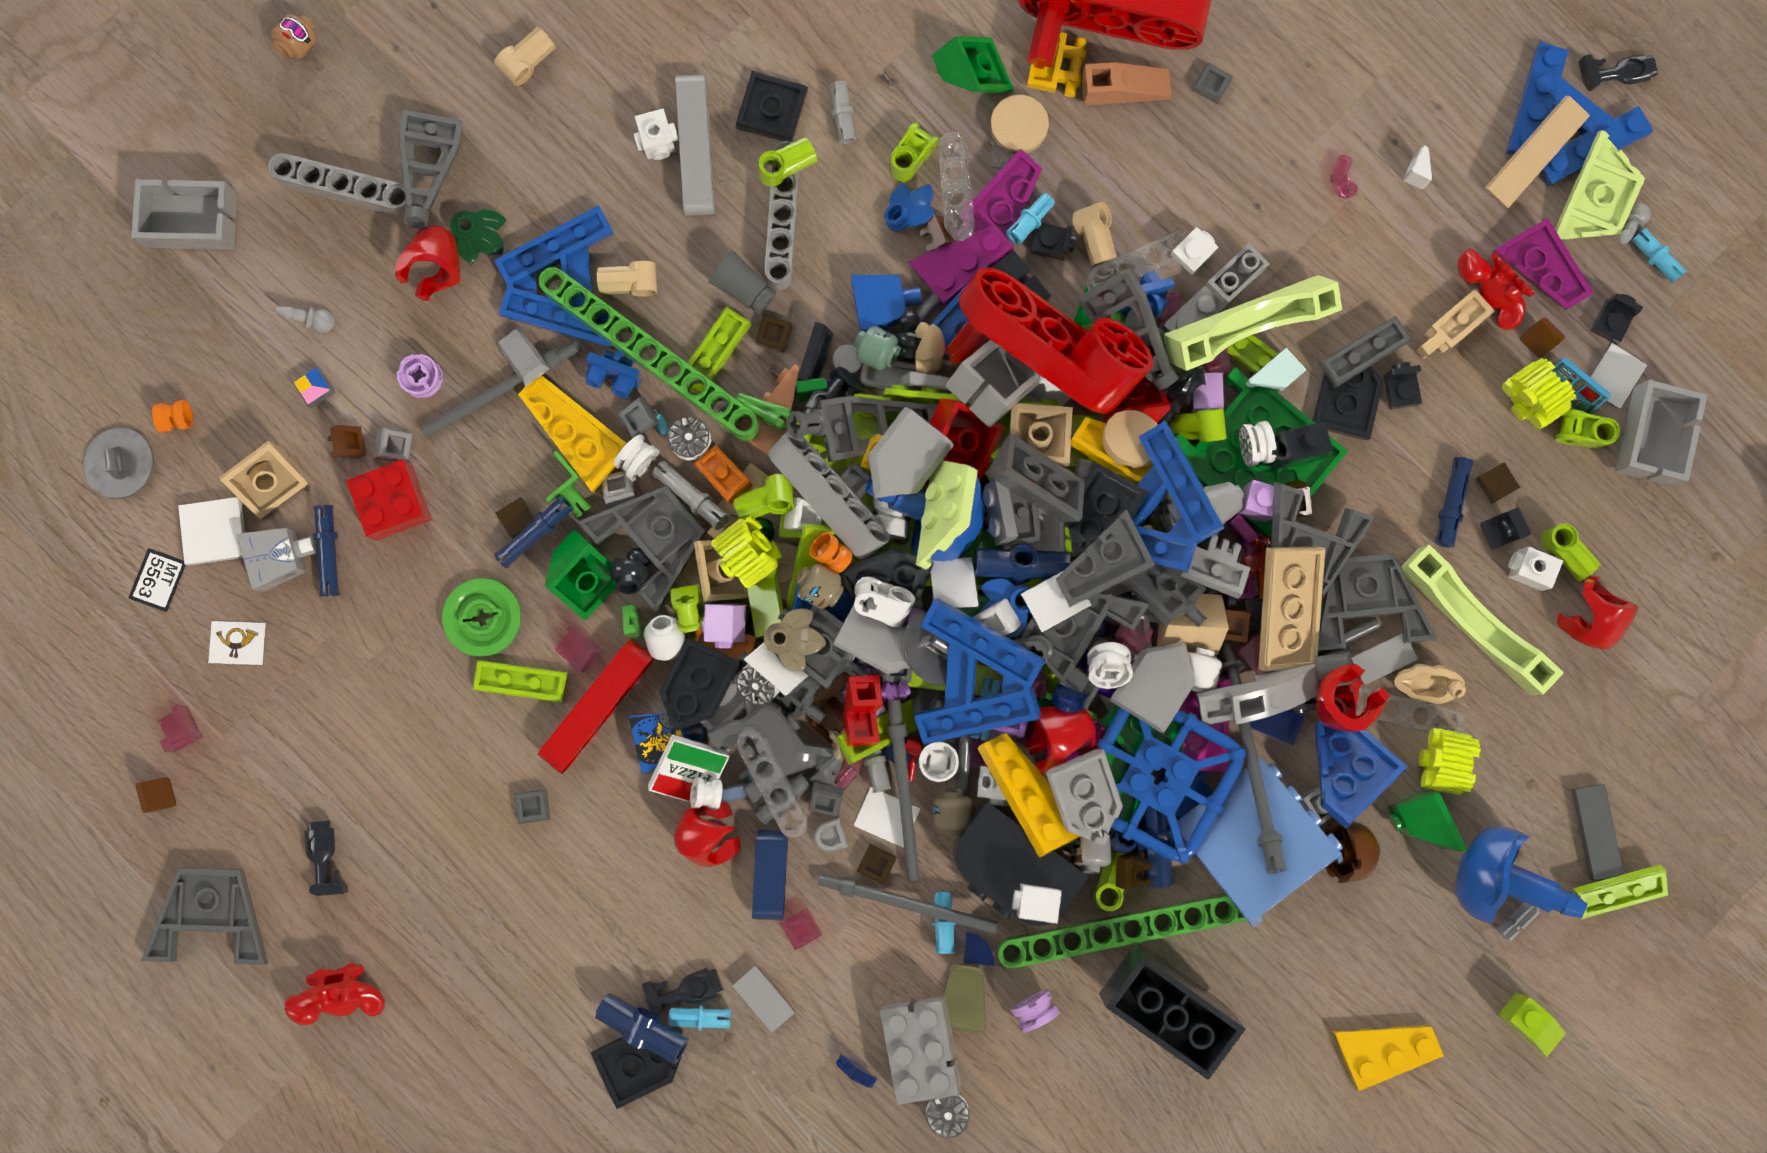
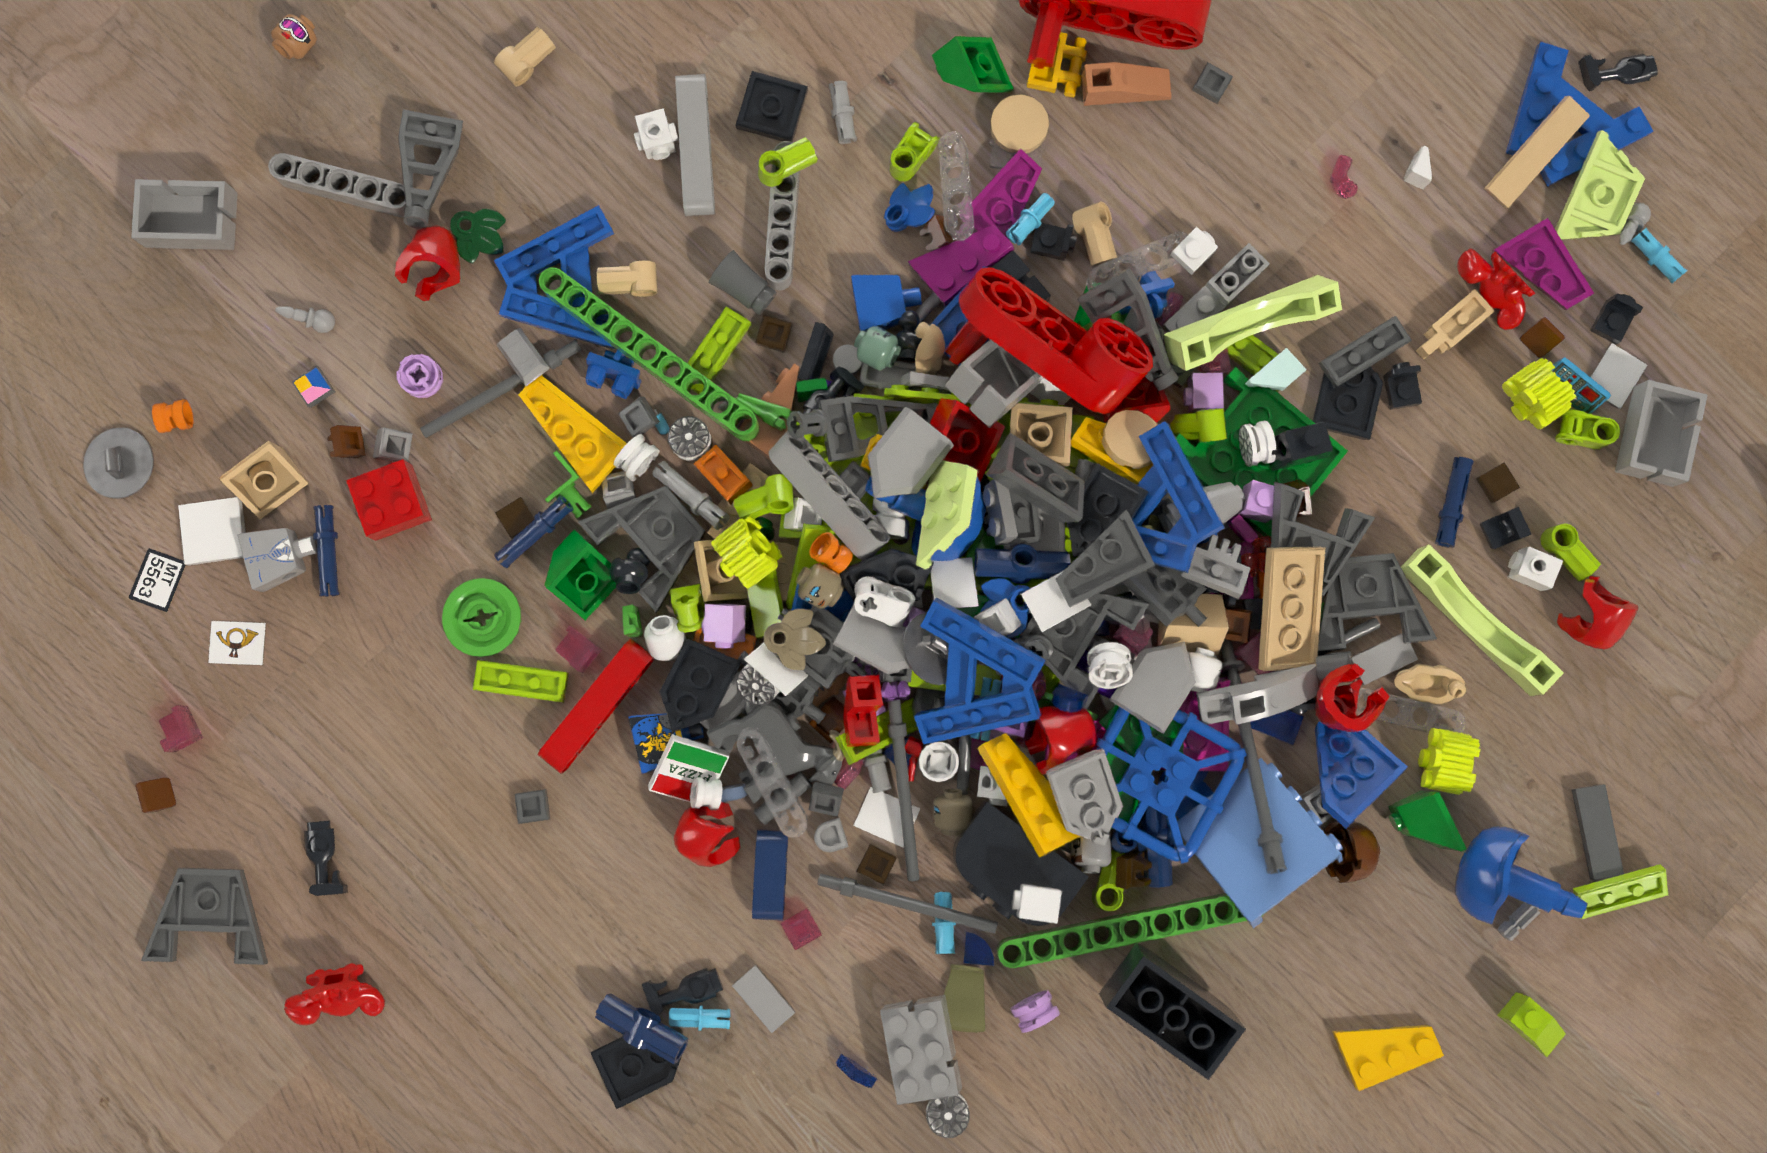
black piece [1157,365,1207,425] -> none

